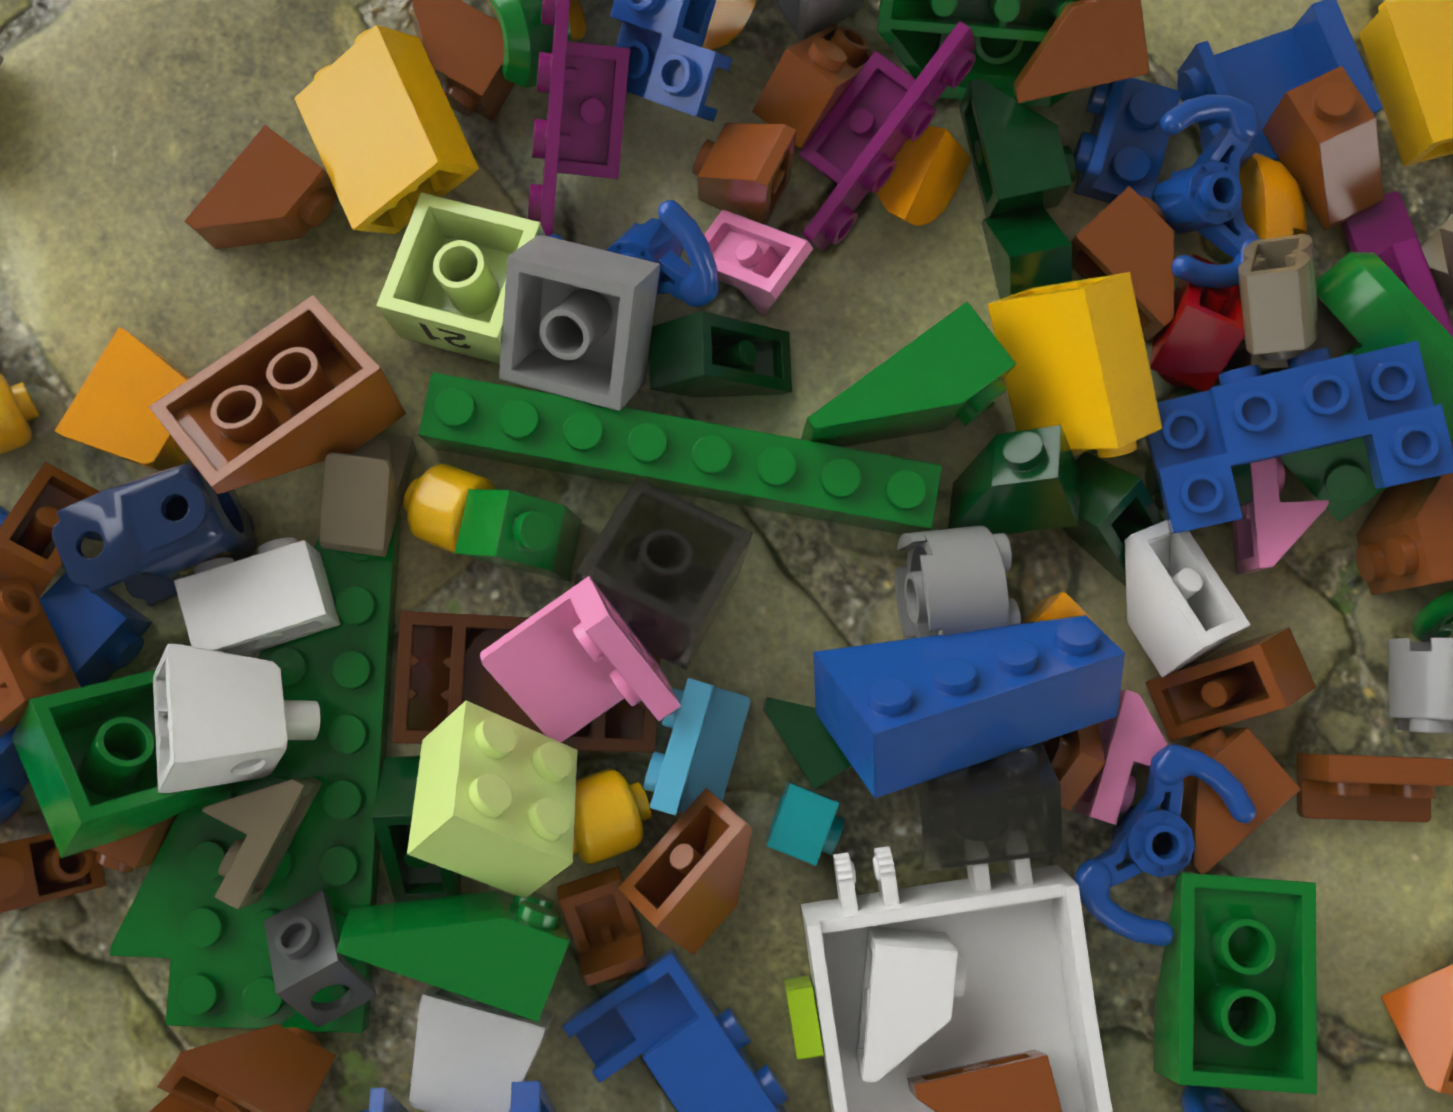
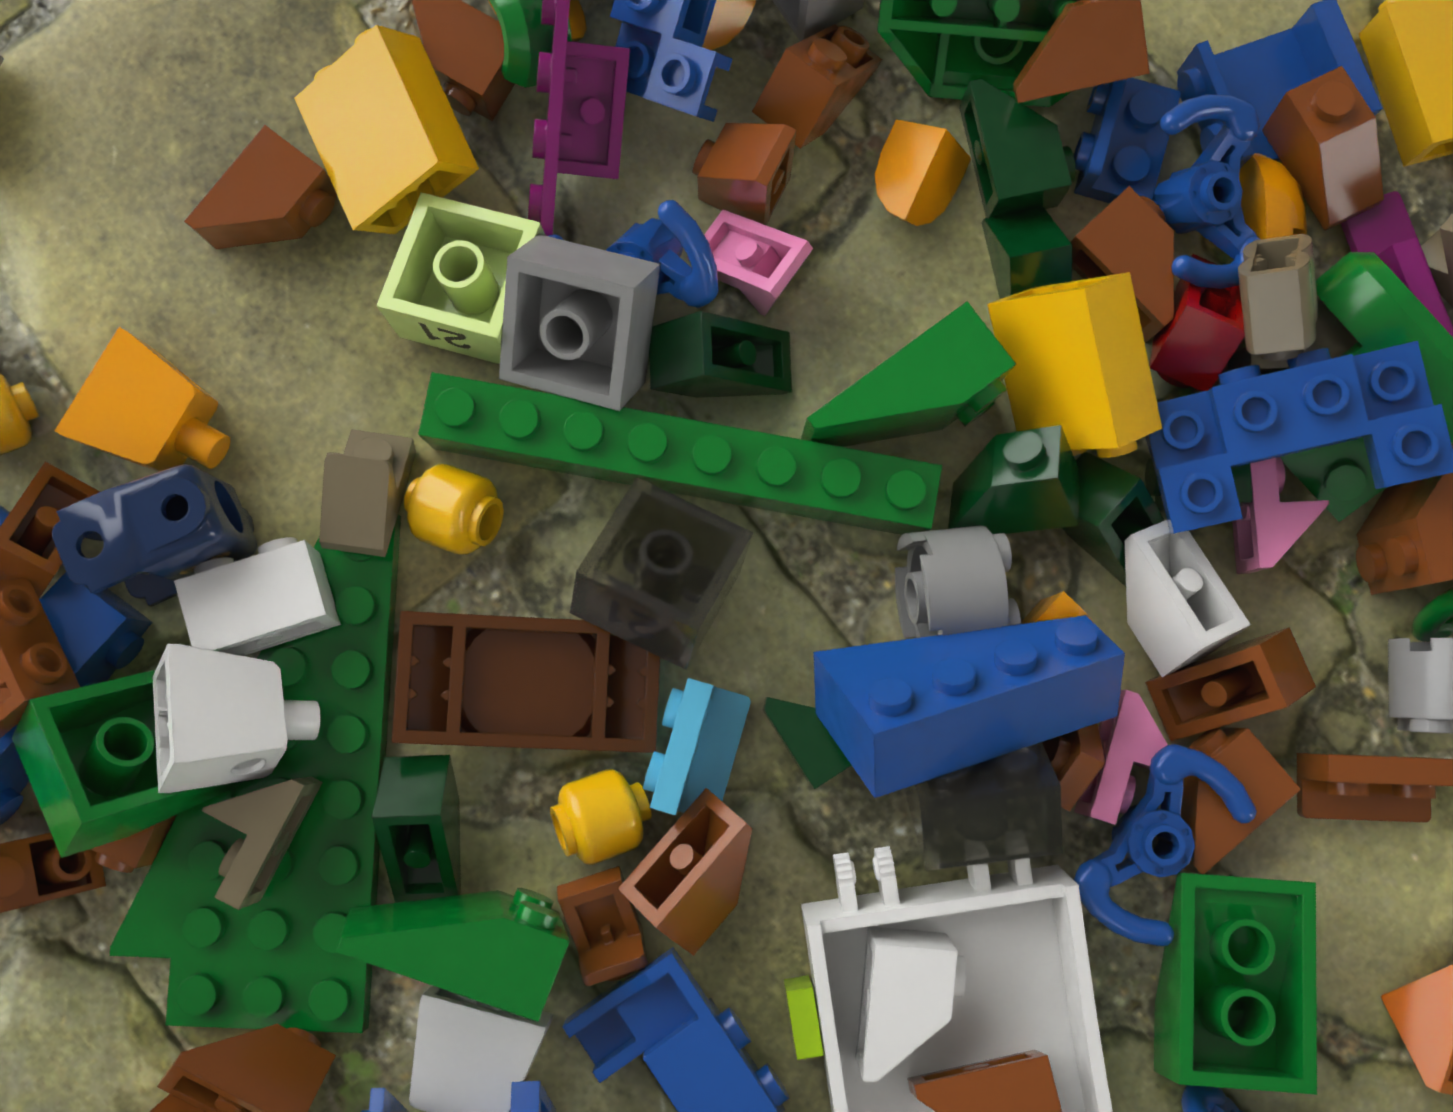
dark orange slope [149,295,406,494] -> none
dark grey bracket [264,890,377,1027] -> none
yellowish green brick [407,701,577,898] -> none
green slope [455,489,582,581] -> none
bright pink bracket [480,576,681,742] -> none
teal plate [764,781,845,866] -> none
magenta bracket [799,21,976,252] -> none

